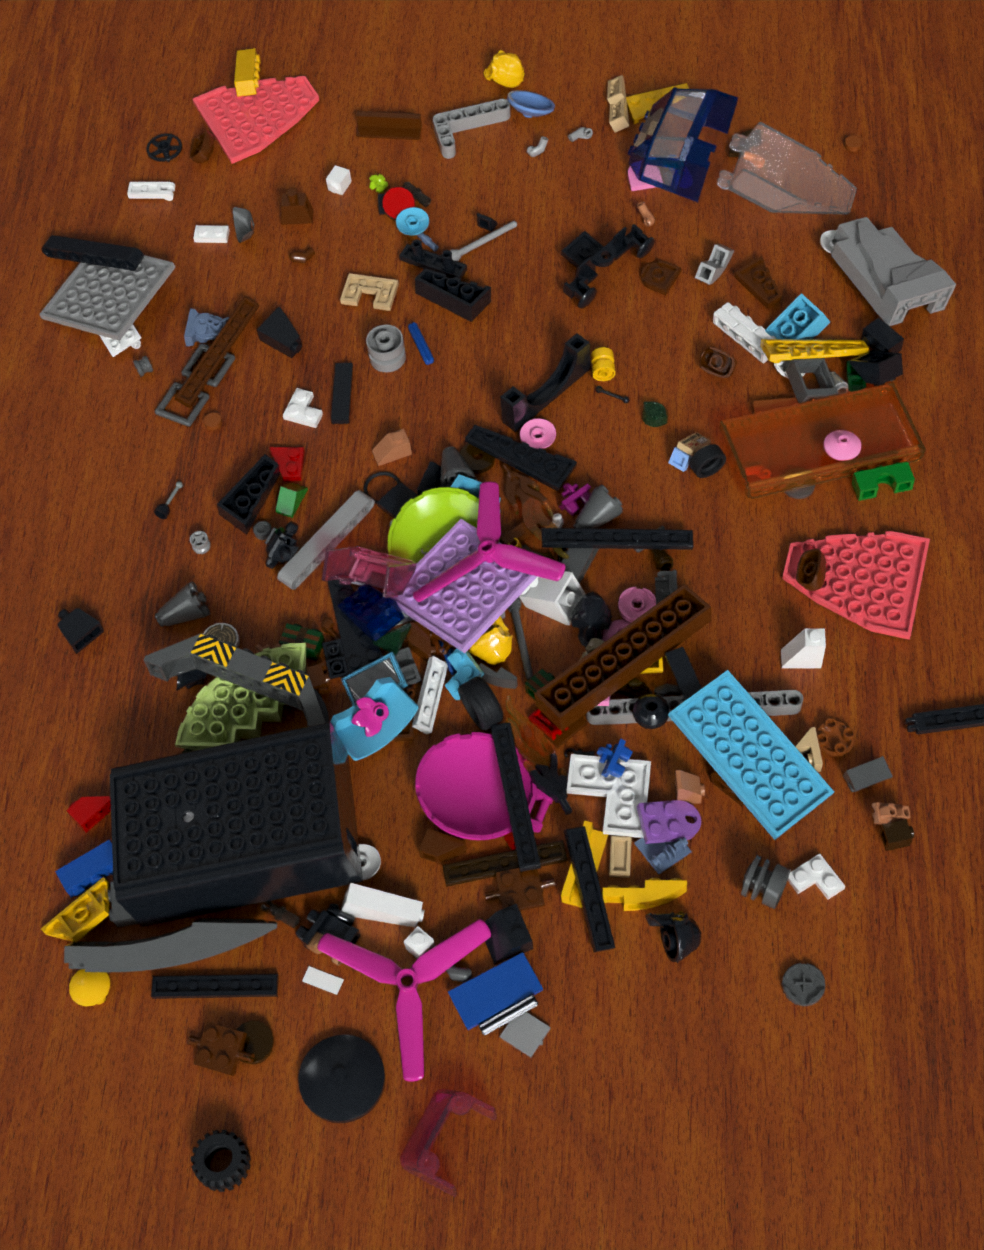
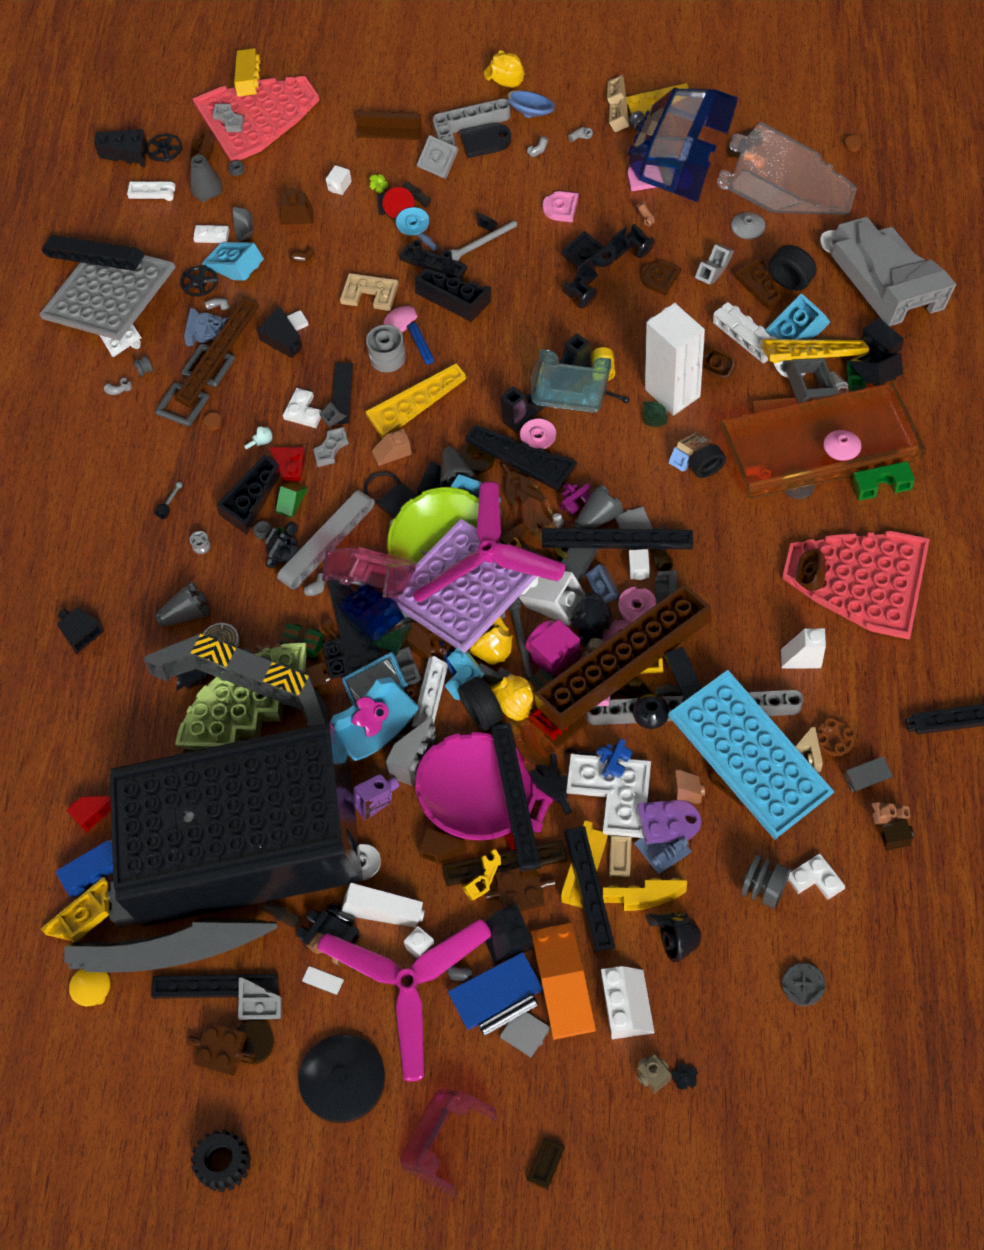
none -> black wedge [94,129,148,167]
none -> light grey arm [104,378,132,395]
none -> black wheel [180,265,218,297]
none -> dark grey cone [189,155,222,202]
none -> medium azure slope [202,242,264,281]
none -> light grey arm [204,298,230,310]
none -> light grey tile [212,103,245,132]
none -> dark grey plate [228,160,245,176]
none -> light grey wing [238,978,282,1020]
none -> light aqua piece [244,426,273,450]
none -> white tile [287,310,309,331]
none -> light grey arm [304,573,327,596]
none -> light grey tile [313,427,349,467]
none -> dark grey slope [319,402,347,427]
none -> medium lavender torso [354,775,399,820]
none -> yellow wing [365,363,466,438]
none -> bright pink dish [384,306,418,332]
none -> light grey slope [386,717,437,786]
none -> light grey tile [416,135,459,179]
none -> black tile [460,123,512,158]
none -> yellow piece [462,849,501,900]
none -> yellow head [490,674,535,721]
none -> dark pink piece [525,619,581,678]
none -> dark brown tile [527,1138,565,1190]
none -> clear light blue windscreen [531,350,611,412]
none -> orange windscreen [531,922,596,1040]
none -> bright pink tile [543,191,579,222]
none -> sand blue slope [585,564,620,603]
none -> white slope [601,966,654,1039]
none -> light grey piece [615,507,653,529]
none -> dark grey wheel [629,111,649,133]
none -> white brick [629,549,649,580]
none -> dark tan brick [637,1054,672,1094]
none -> white brick [645,303,705,416]
none -> black plant [671,1063,698,1090]
none -> light grey dish [731,212,765,239]
none -> black tyre [769,245,817,291]

